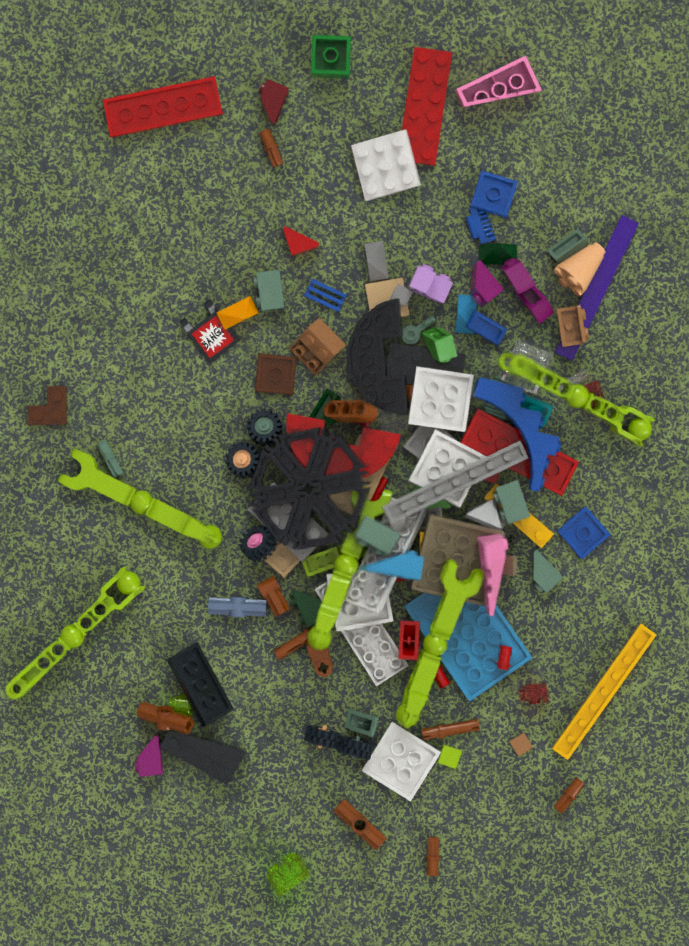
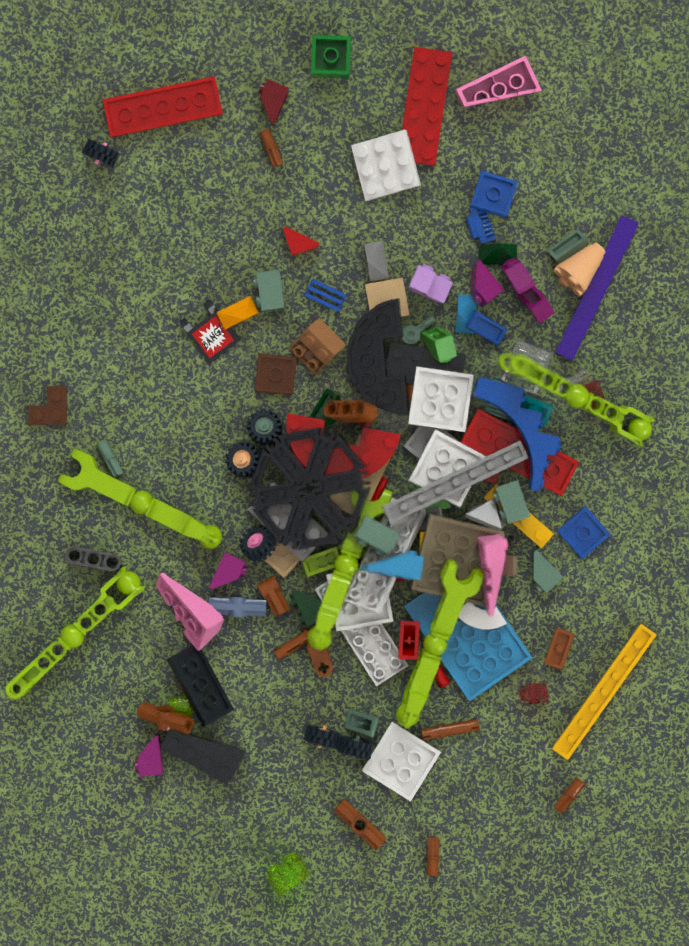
light grey piece [390,284,413,307] -> none
lime tile [438,744,462,769] -> none
red pin [496,645,512,670] -> none
medium nougat piece [510,733,533,756] -> none
medium nougat bracket [556,305,589,347] -> none
none -> dark grey beam [66,547,122,571]
none -> black wheel [82,139,119,168]
none -> bright pink wedge [156,573,224,651]
none -> magenta slope [209,552,248,589]
none -> white tile [459,602,507,629]
none -> dark orange plate [544,627,574,670]

